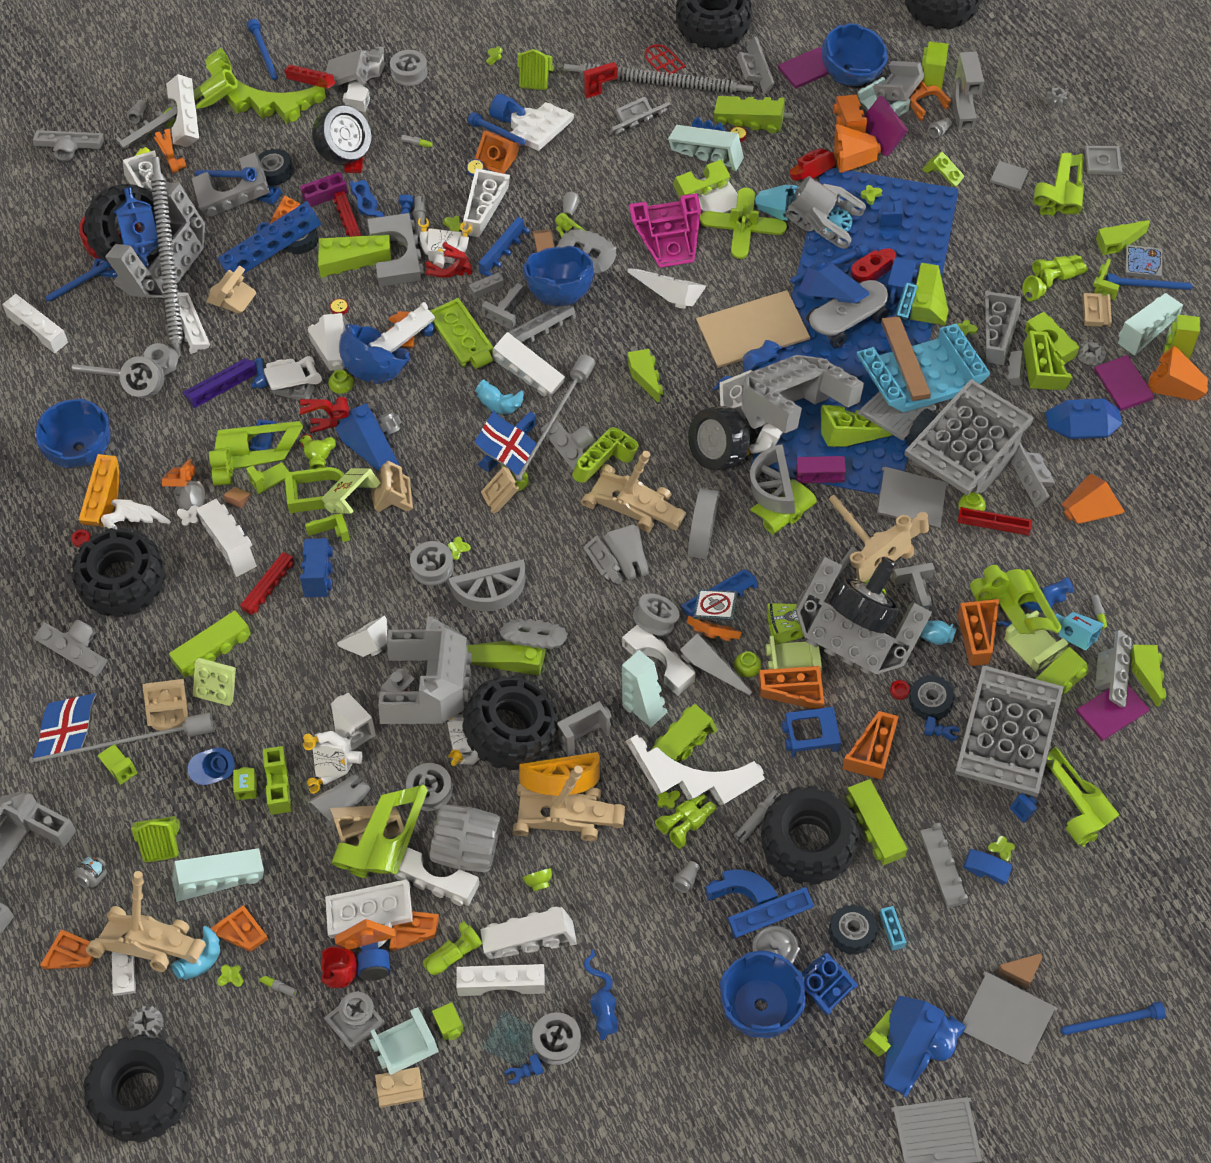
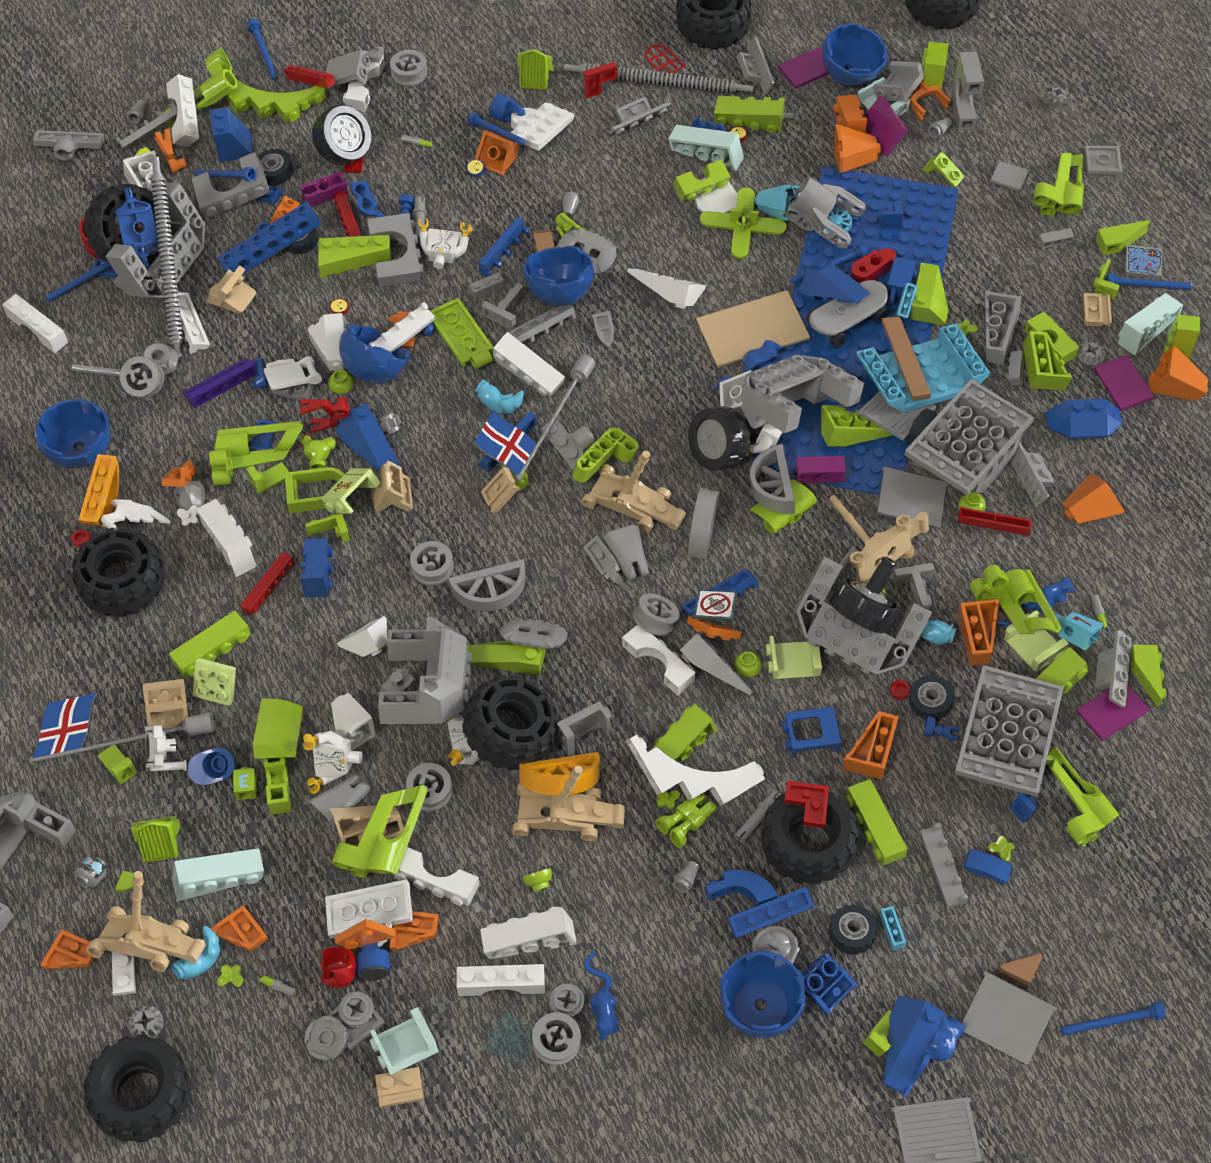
light grey plate [34,620,108,677] -> none
nougat slope [224,487,251,509] -> none
lime piece [422,921,483,975] -> none
red piece [425,242,472,278] -> none
light grey wheel [430,804,500,873] -> none
lime brick [432,1002,464,1040] -> none
lime piece [443,215,461,232] -> none
lime piece [446,537,471,560] -> none
white wedge [462,168,510,237] -> none
lime piece [486,46,503,65] -> none
blue piece [505,1053,544,1085] -> none
light aqua wedge [622,650,668,728] -> none
lime slope [628,349,663,402] -> none
dark pink wedge [629,193,701,268] -> none
orange wedge [758,666,824,709] -> none
lime torso [766,603,803,645] -> none
red piece [789,148,836,181] -> none
lime piece [861,185,882,205] -> none
lime piece [1022,275,1047,301] -> none
lime piece [1032,255,1088,289] -> none
none -> lime tile [115,871,144,892]
none -> white piece [145,725,187,771]
none -> blue slope [210,108,253,162]
none -> lime slope [253,698,303,759]
none -> light grey tile [304,1016,349,1061]
none -> light grey gear [550,984,584,1018]
none -> light grey plate [592,311,614,347]
none -> red plate [784,781,829,828]
none -> light grey piece [1038,228,1074,248]

